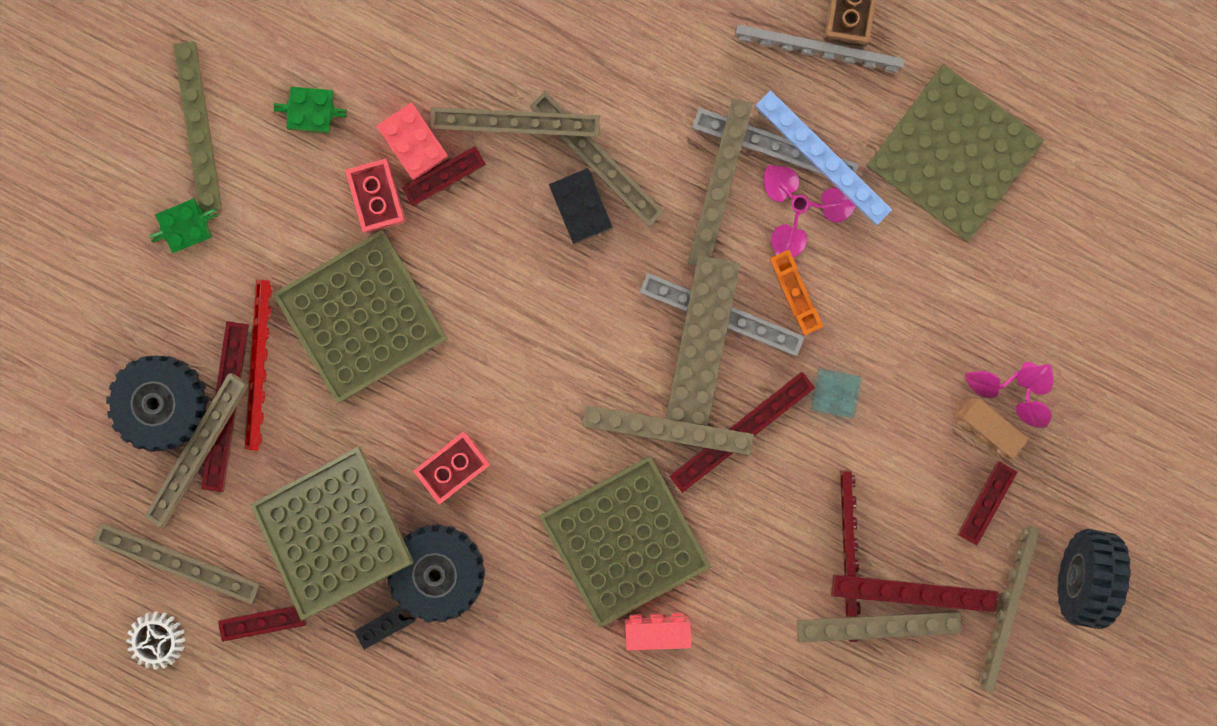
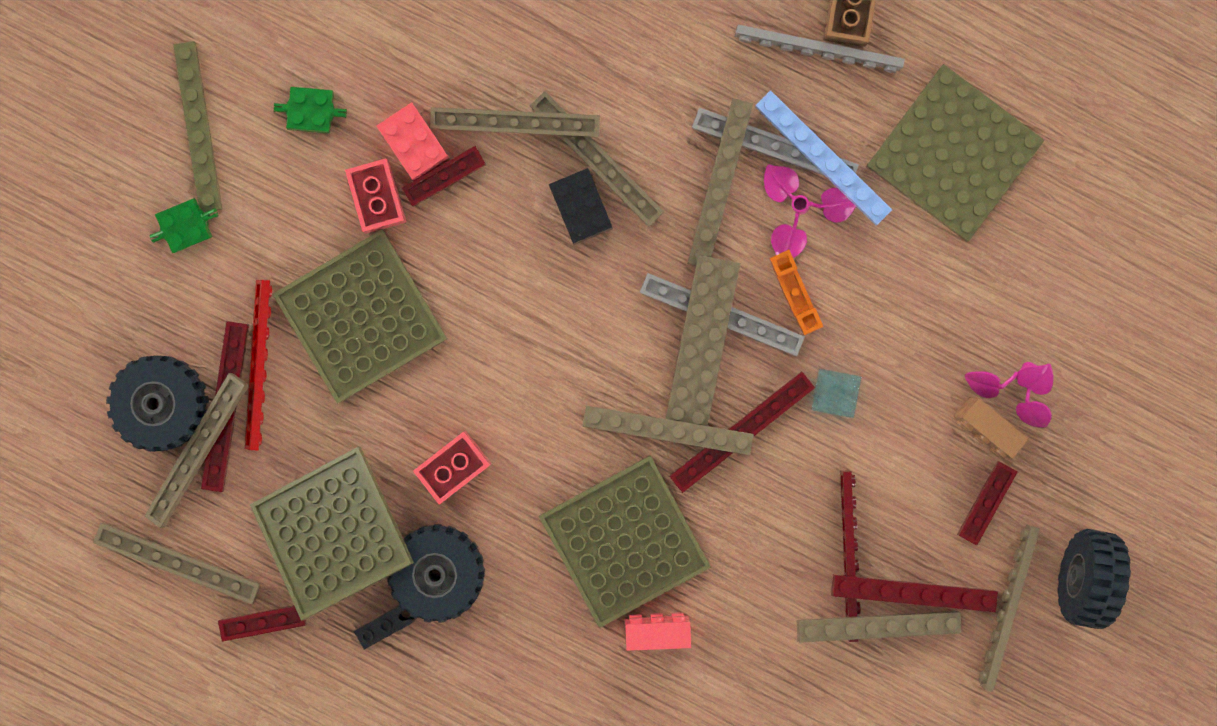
white gear [126,611,186,670] -> none

